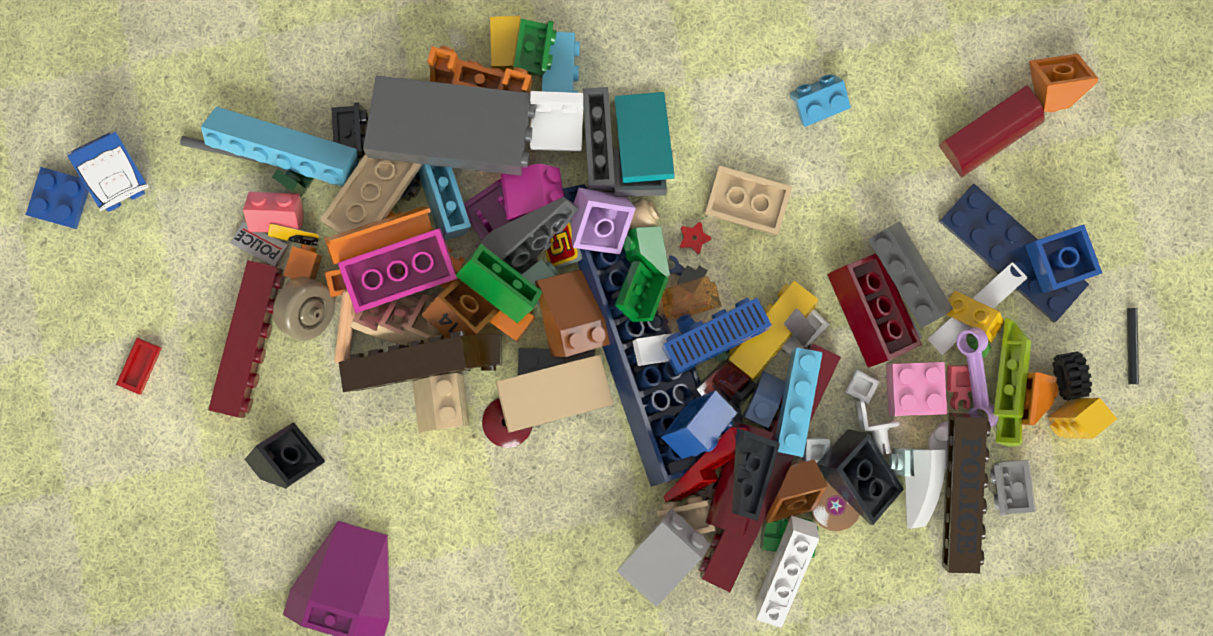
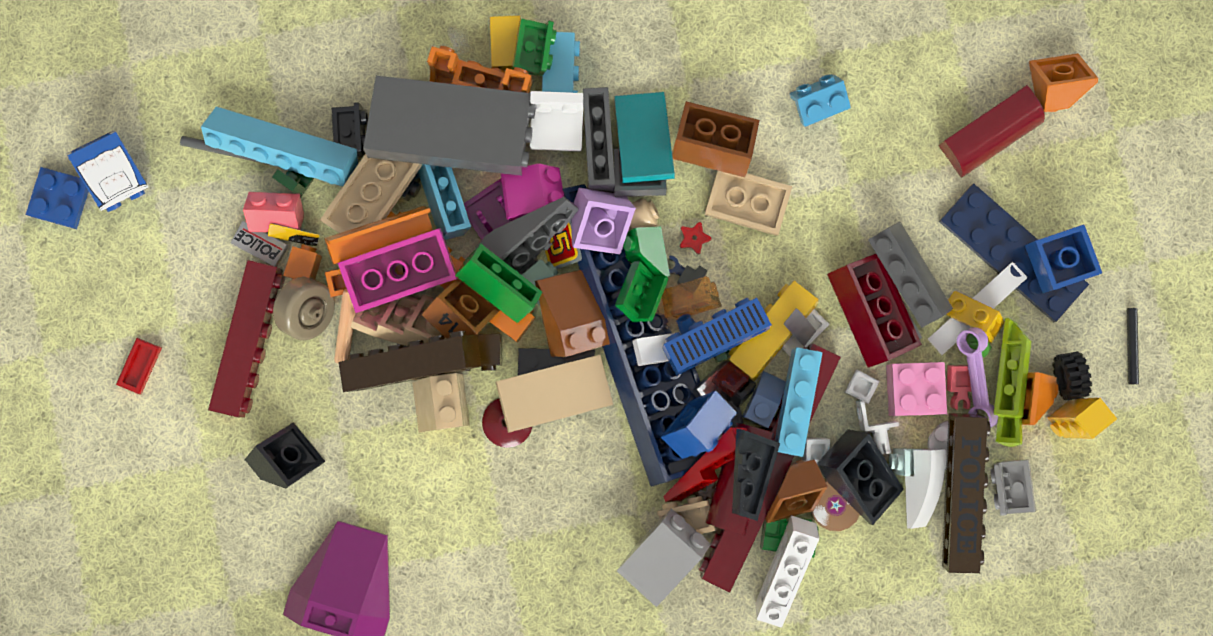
none -> dark orange brick [672,101,760,177]

